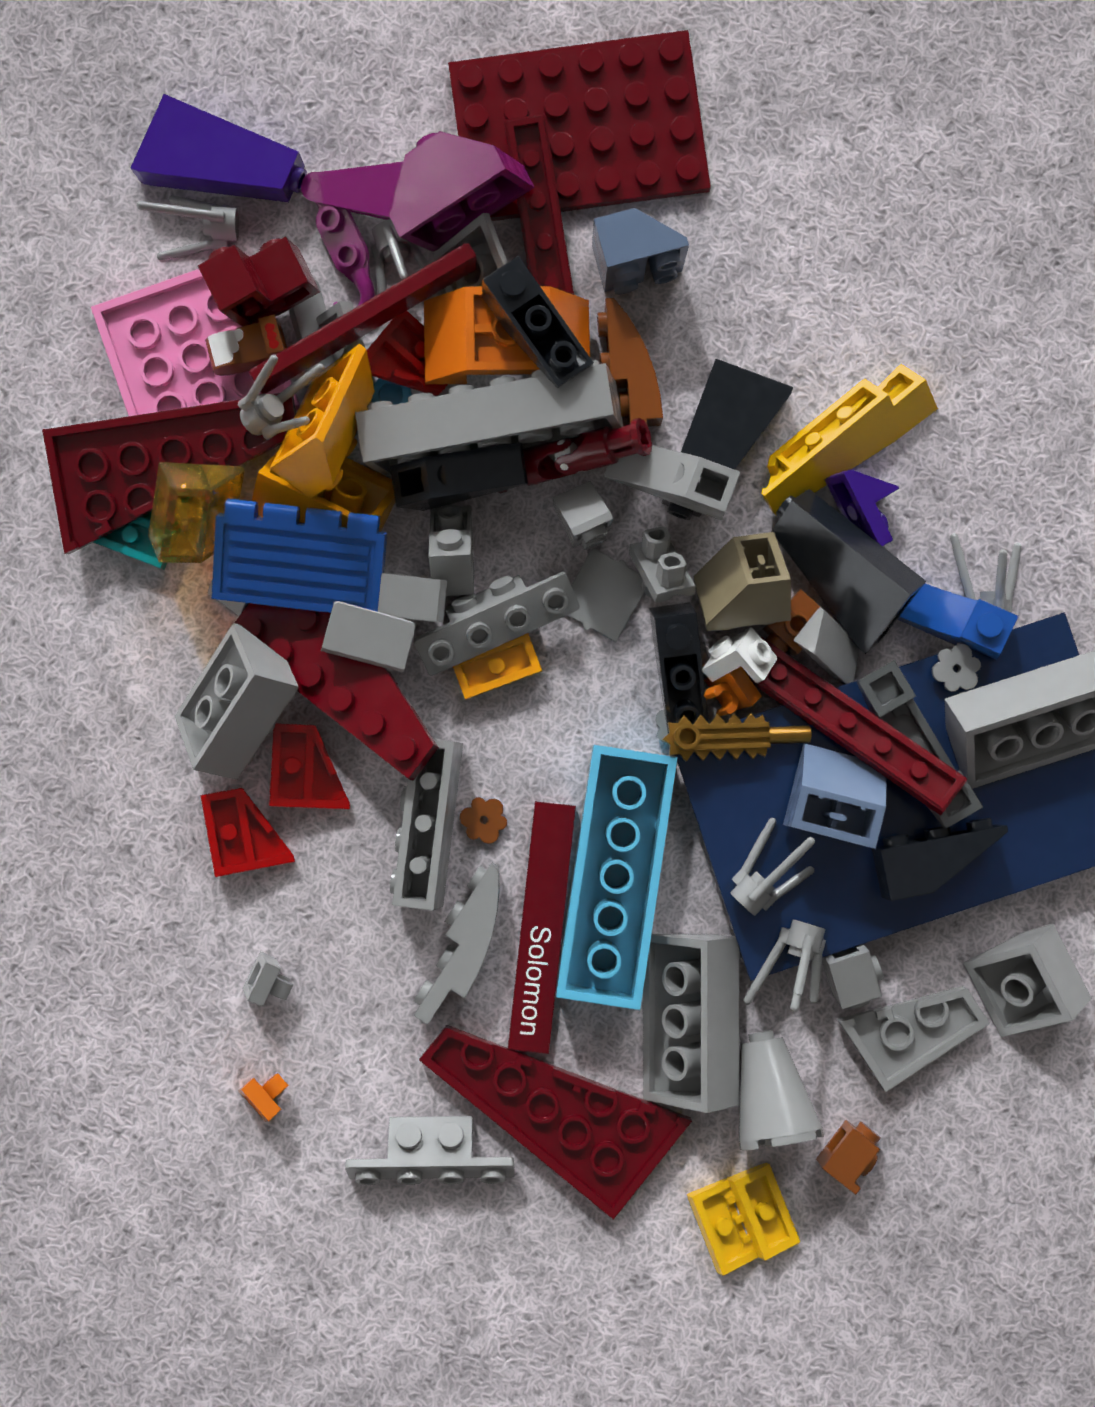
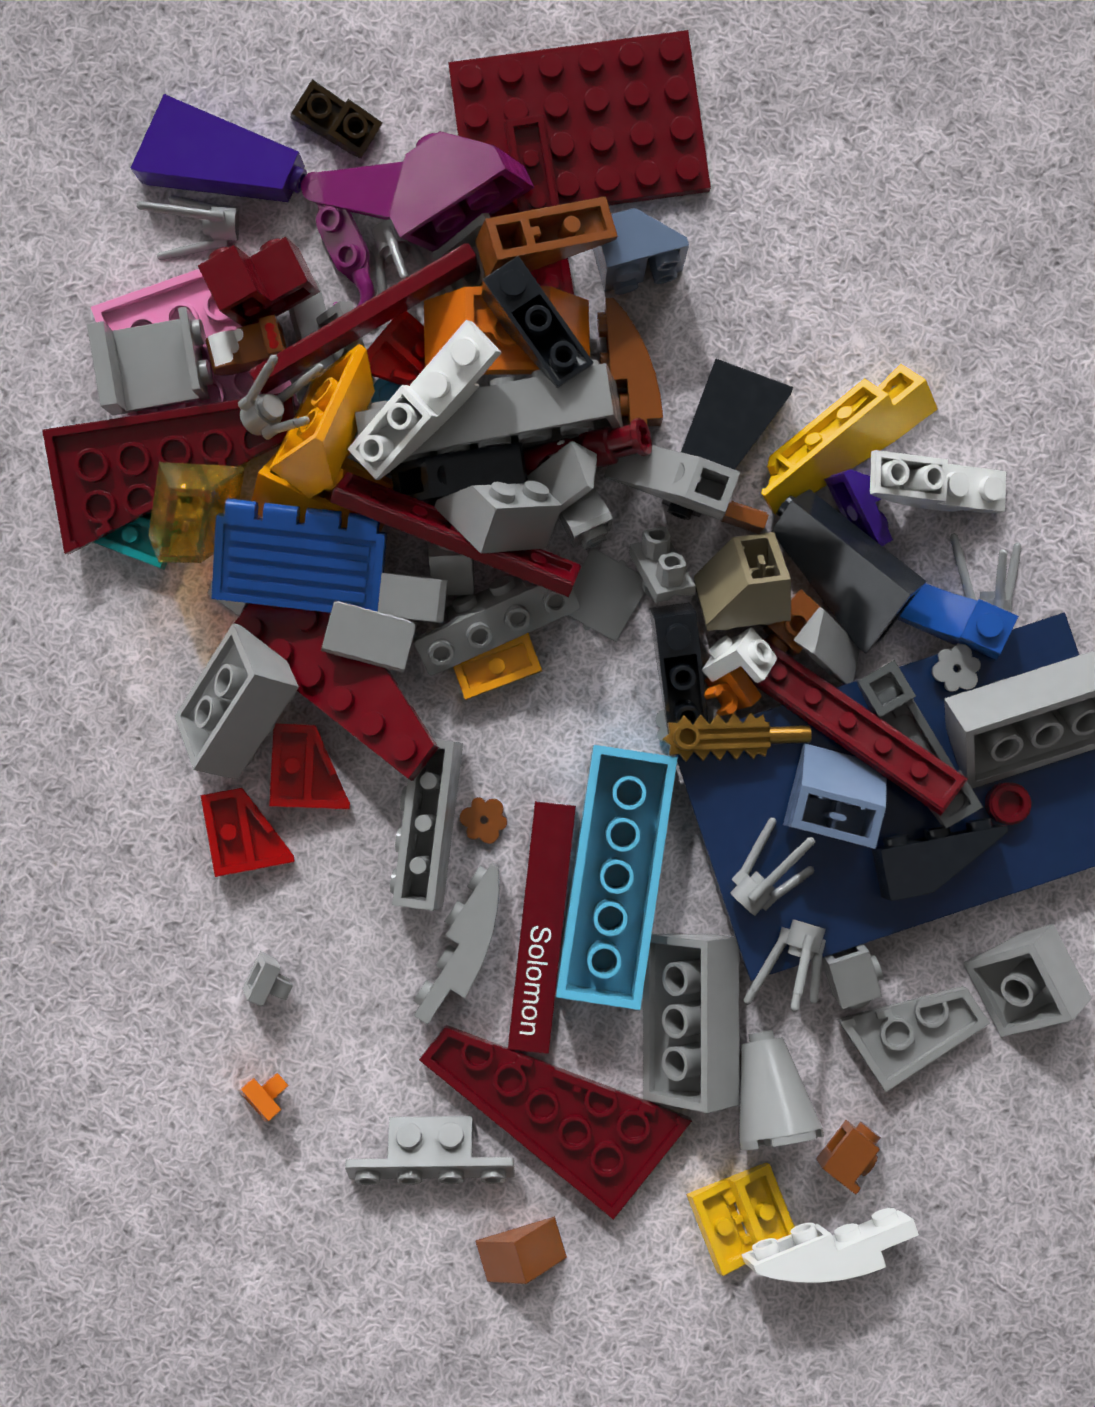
none -> light grey panel [87,307,213,416]
none -> dark brown slope [290,79,383,159]
none -> dark red tile [330,472,581,597]
none -> white slope [348,320,502,480]
none -> light grey slope [435,481,563,553]
none -> dark orange slope [475,196,618,277]
none -> dark orange slope [475,1216,567,1284]
none -> light grey slope [527,441,597,513]
none -> dark orange tile [721,501,769,534]
none -> white slope [741,1208,919,1283]
none -> white slope [870,450,1006,513]
none -> dark red tile [985,782,1031,825]

